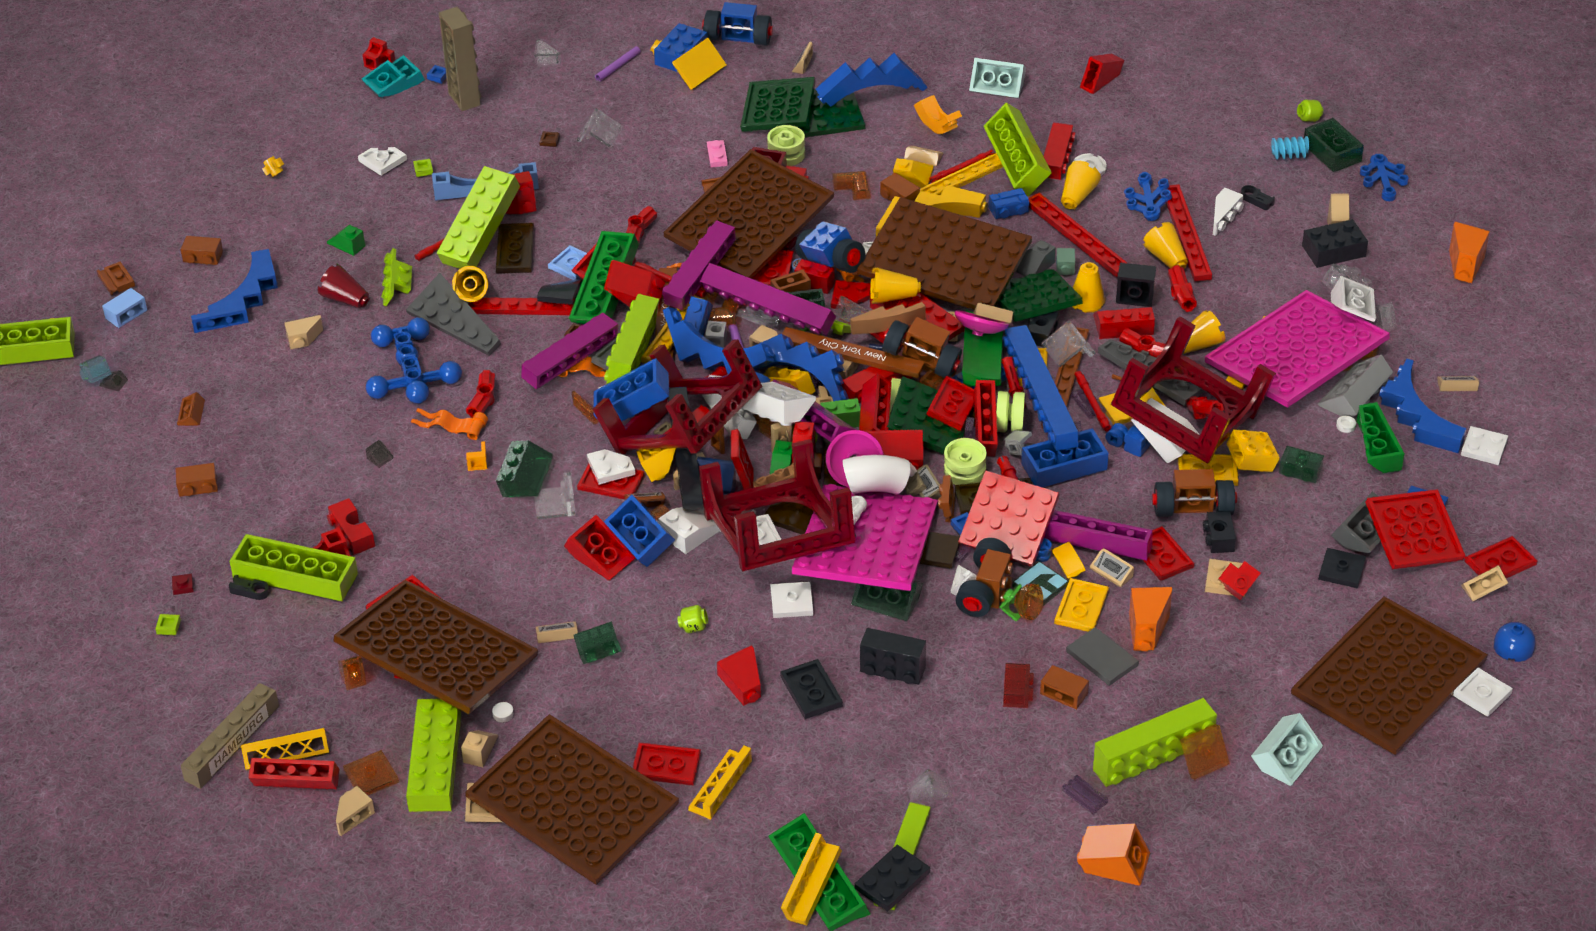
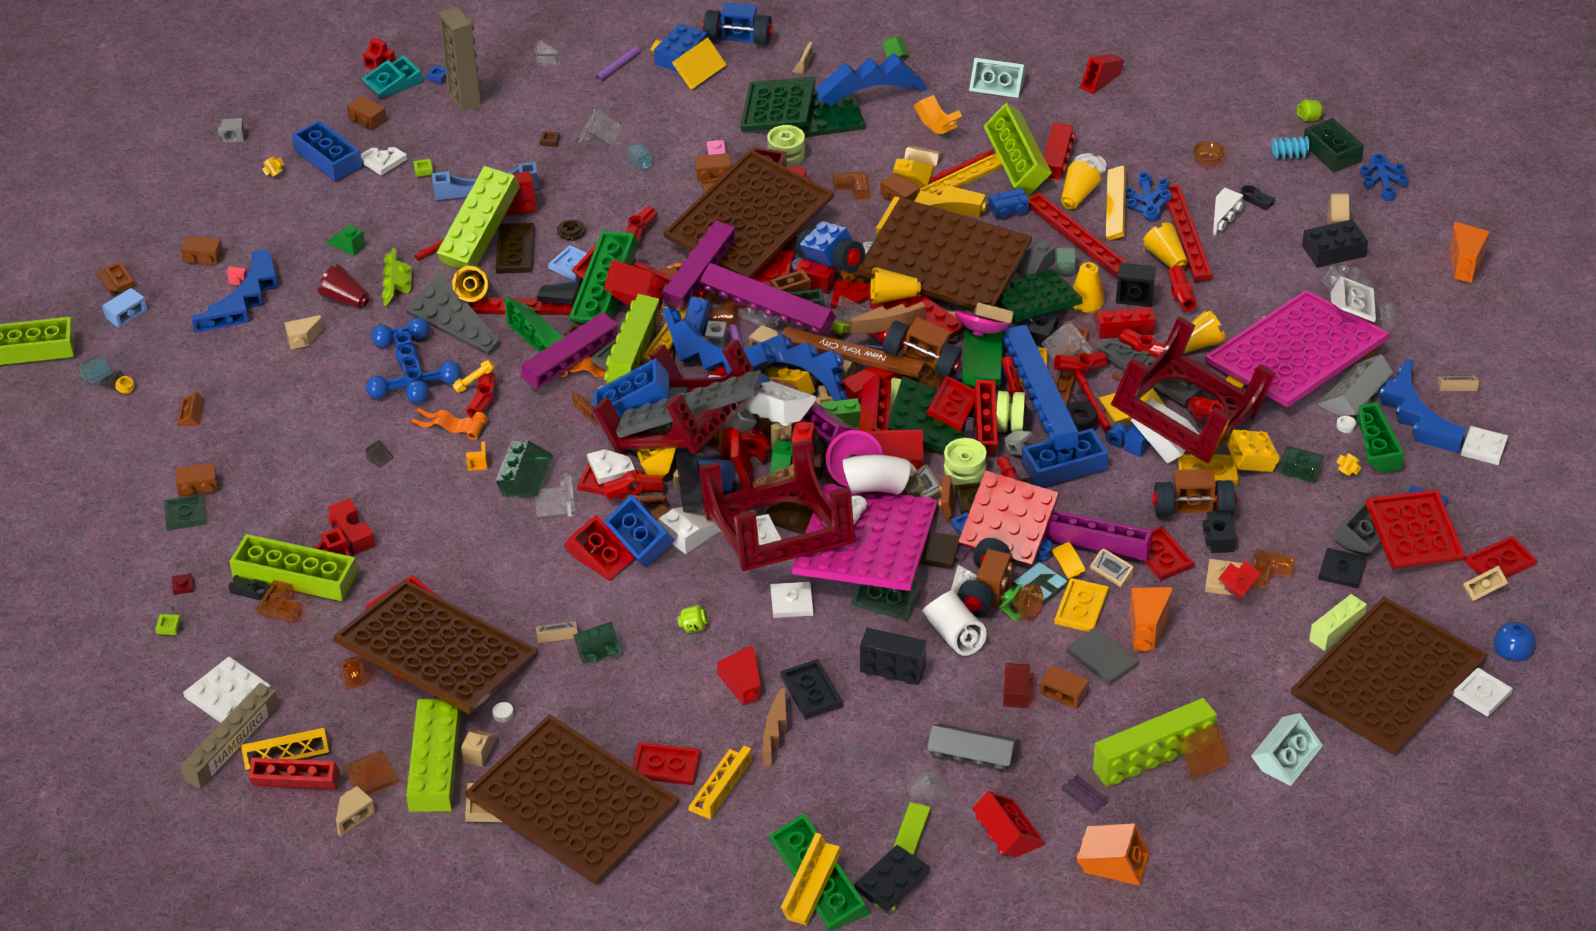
none -> yellow plate [115,376,135,394]
none -> clear green tile [164,494,206,531]
none -> white plate [183,657,271,723]
none -> light grey brick [218,118,244,143]
none -> coral plate [227,266,247,285]
none -> clear orange brick [256,580,302,623]
none -> blue brick [292,120,363,181]
none -> dark orange brick [347,96,387,130]
none -> yellow bar [453,359,495,393]
none -> green wedge [504,296,565,352]
none -> dark brown gear [557,220,585,241]
none -> red piece [603,471,663,500]
none -> dark grey plate [616,370,763,438]
none -> clear light blue brick [626,142,653,172]
none -> dark orange brick [695,153,731,182]
none -> red tile [720,427,770,464]
none -> medium nougat slope [763,688,787,766]
none -> bright green panel [882,36,910,57]
none -> white brick [922,590,987,656]
none -> slope [927,723,1019,769]
none -> red slope [972,791,1046,857]
none -> red piece [1053,351,1107,375]
none -> black tyre [1066,401,1097,431]
none -> yellow tile [1106,165,1126,241]
none -> clear orange piece [1193,141,1225,166]
none -> clear orange brick [1251,549,1296,589]
none -> yellowish green brick [1309,594,1367,651]
none -> yellow gear [1336,453,1361,477]

